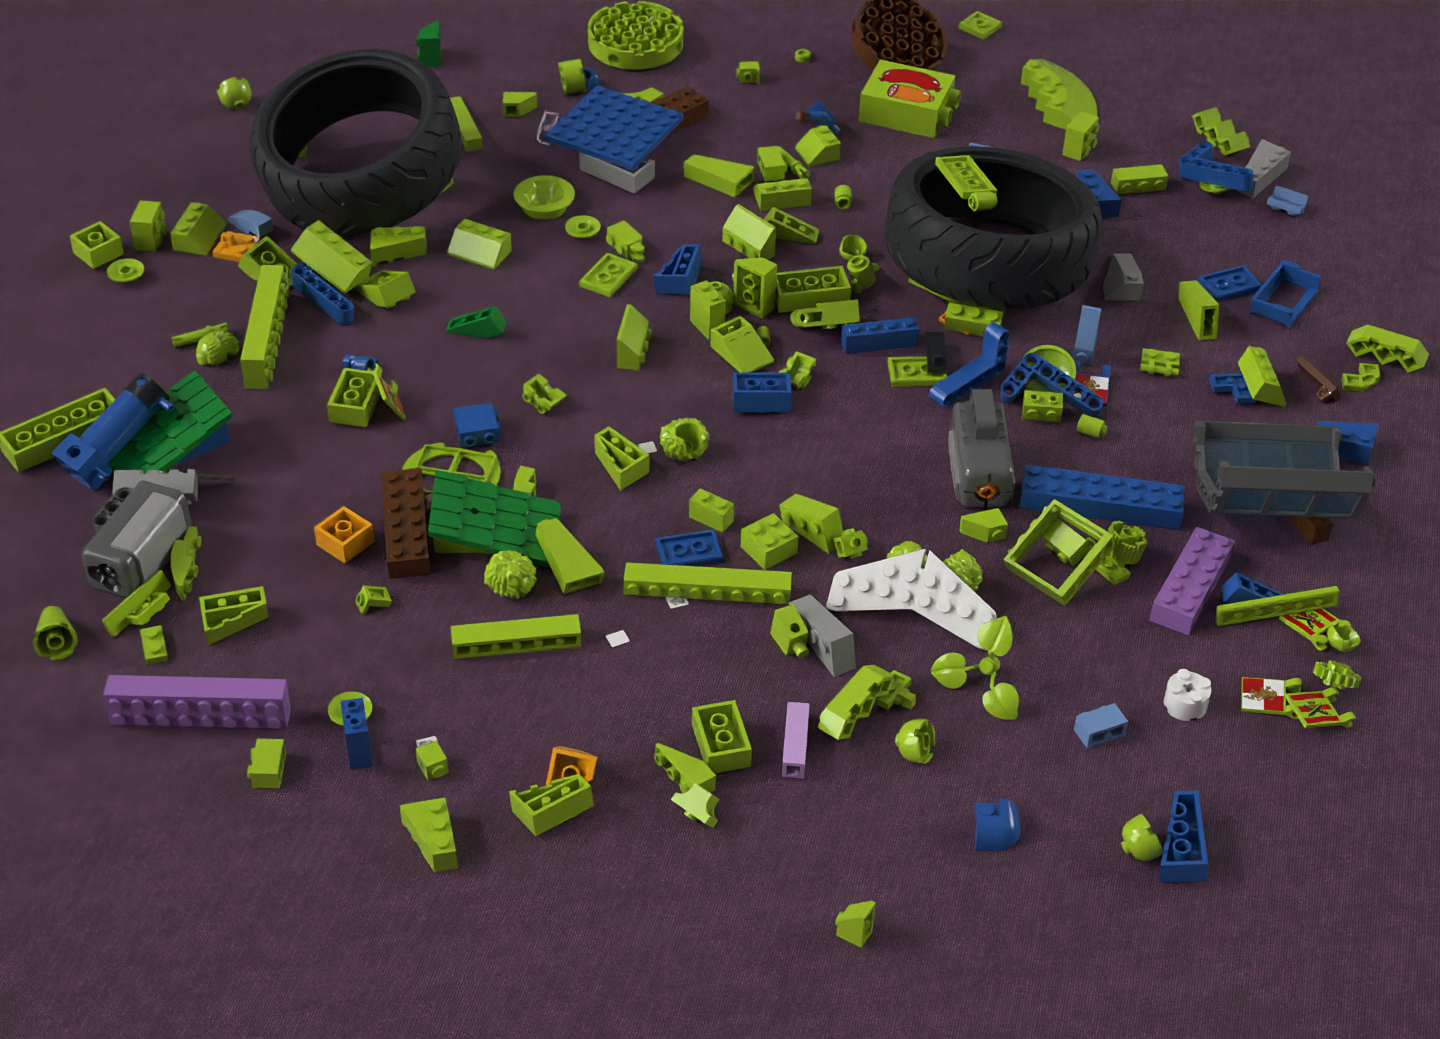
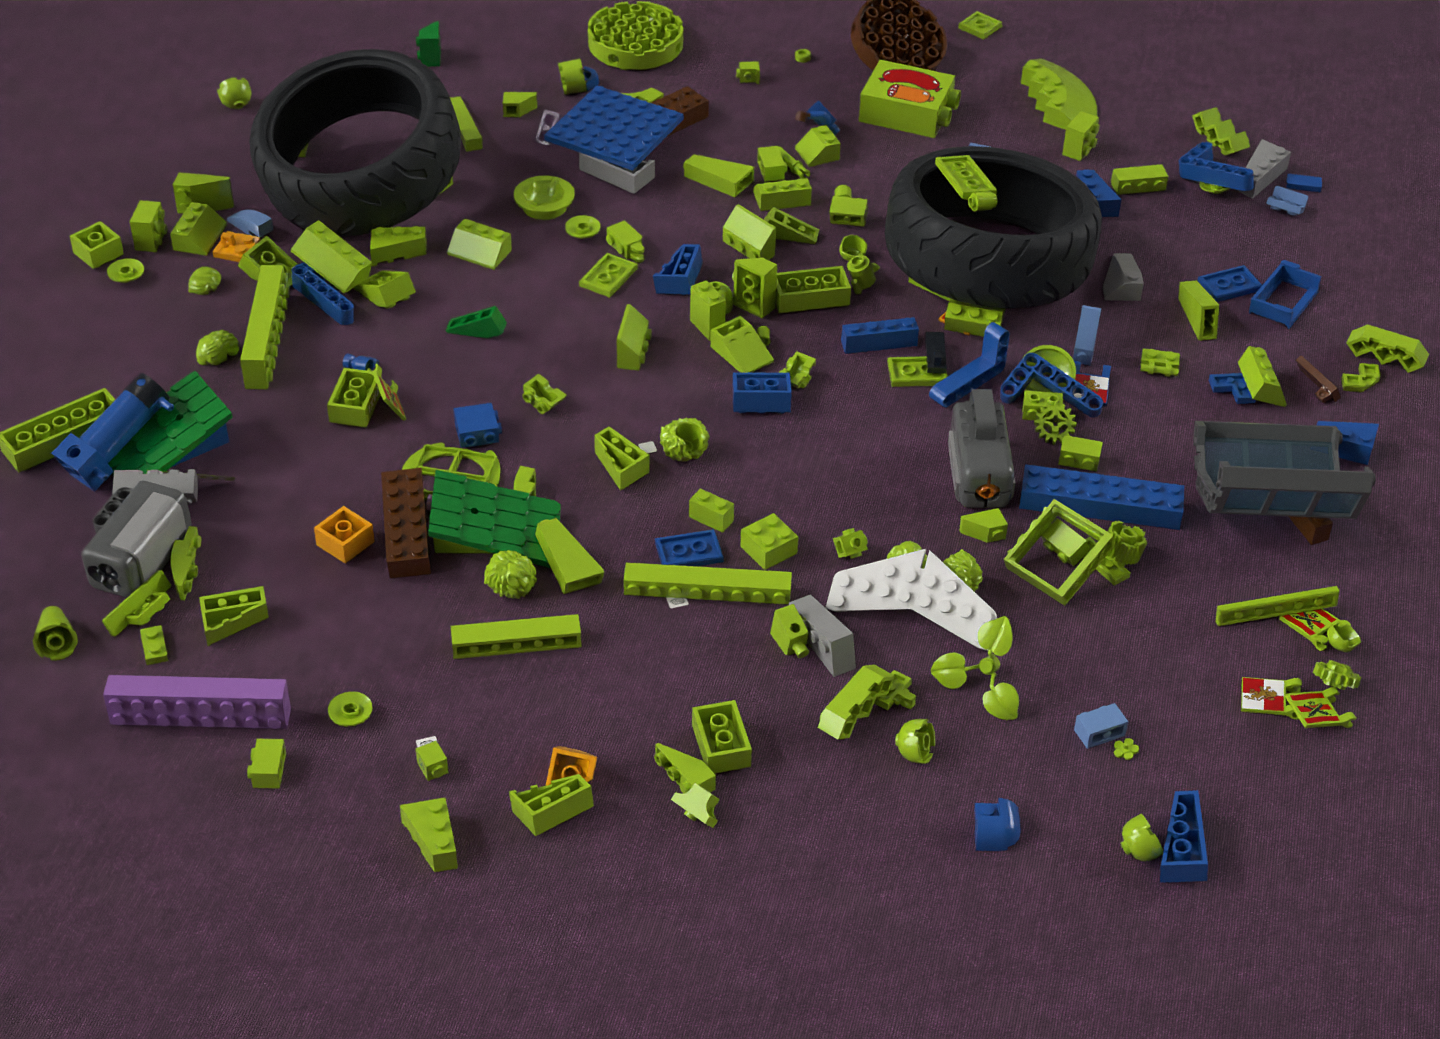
lime pin [171,322,230,348] -> none
blue window [340,697,373,770] -> none
lime bracket [356,585,392,614] -> none
white sticker [606,630,630,647] -> none
lime wedge [779,494,843,554] -> none
lavender brick [782,702,810,779] -> none
lime brick [790,300,860,329] -> none
lime slope [835,901,876,948] -> none
lime brick [1077,414,1108,439] -> none
medium lavender brick [1149,527,1235,635] -> none
white brick [1163,669,1211,721] -> none
blue slope [1221,572,1285,604] -> none
none -> lime slope [173,172,234,214]
none -> lime hair [188,267,221,295]
none -> lime brick [829,196,868,227]
none -> lime gear [1034,402,1077,445]
none -> lime brick [1058,435,1103,471]
none -> lime plant [1114,738,1139,760]
none -> blue tile [1286,173,1322,192]

